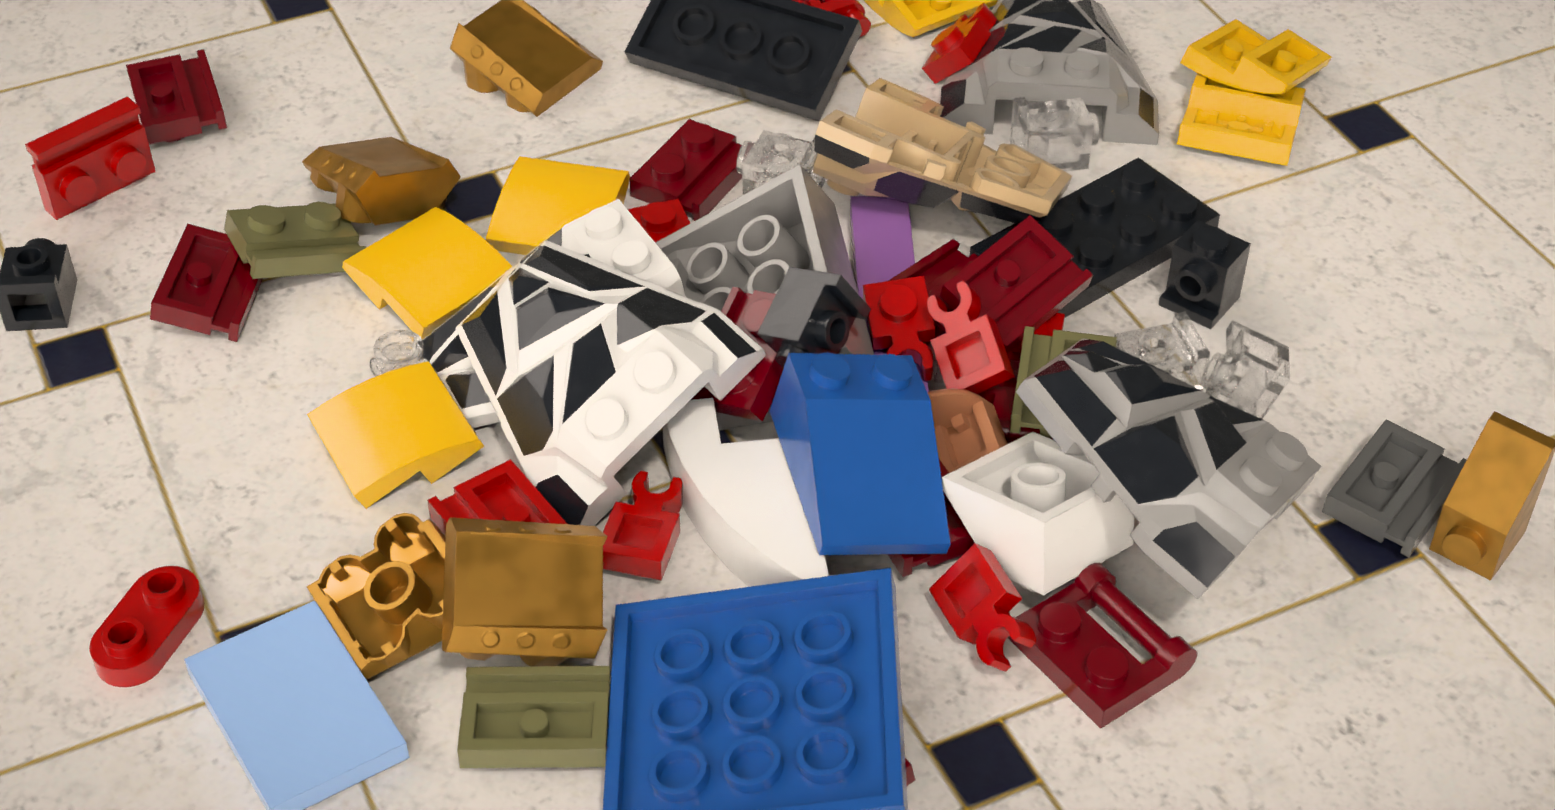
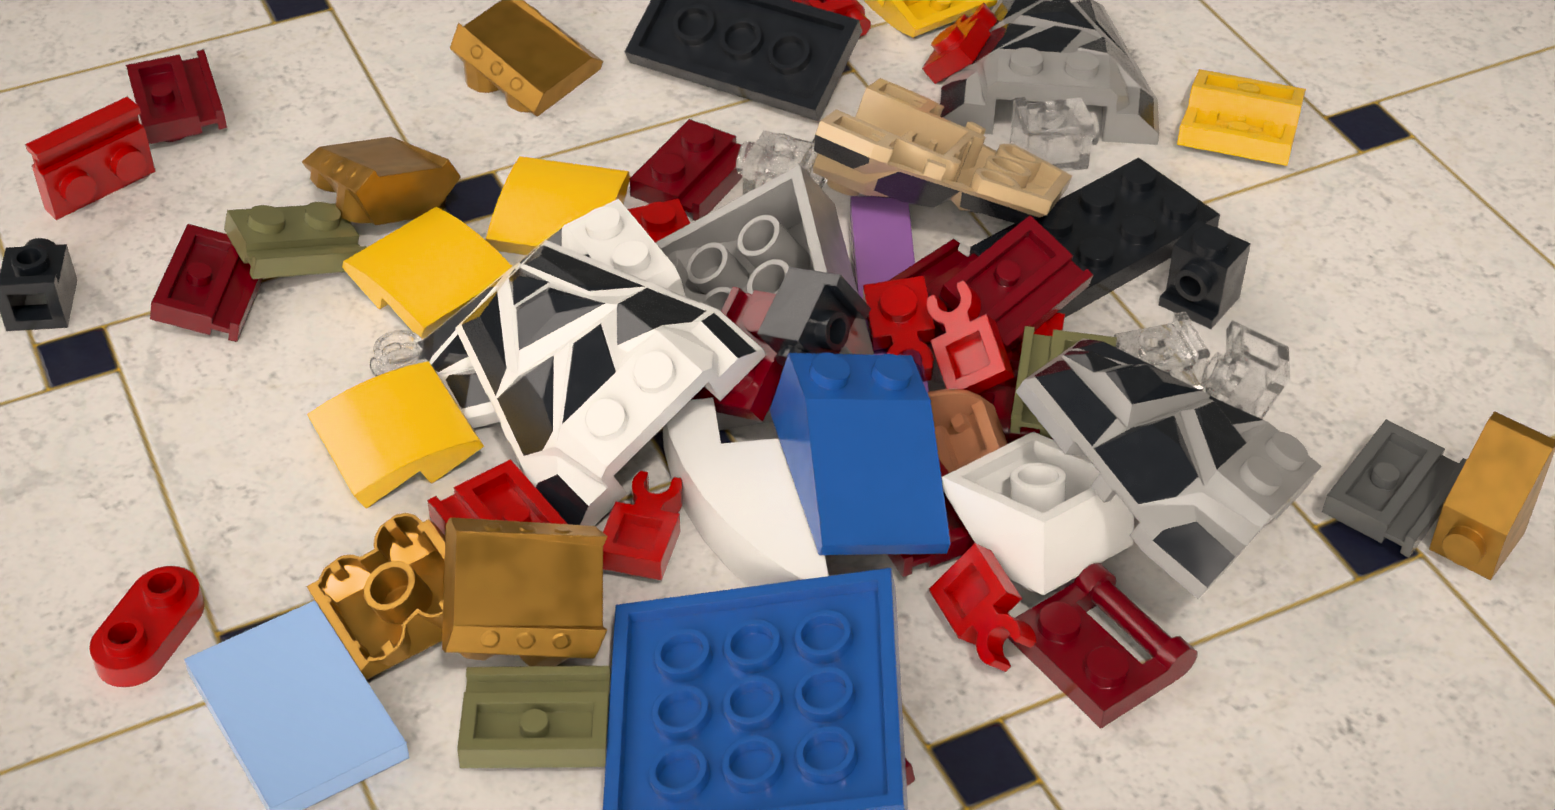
yellow slope [1180,19,1332,94] -> none

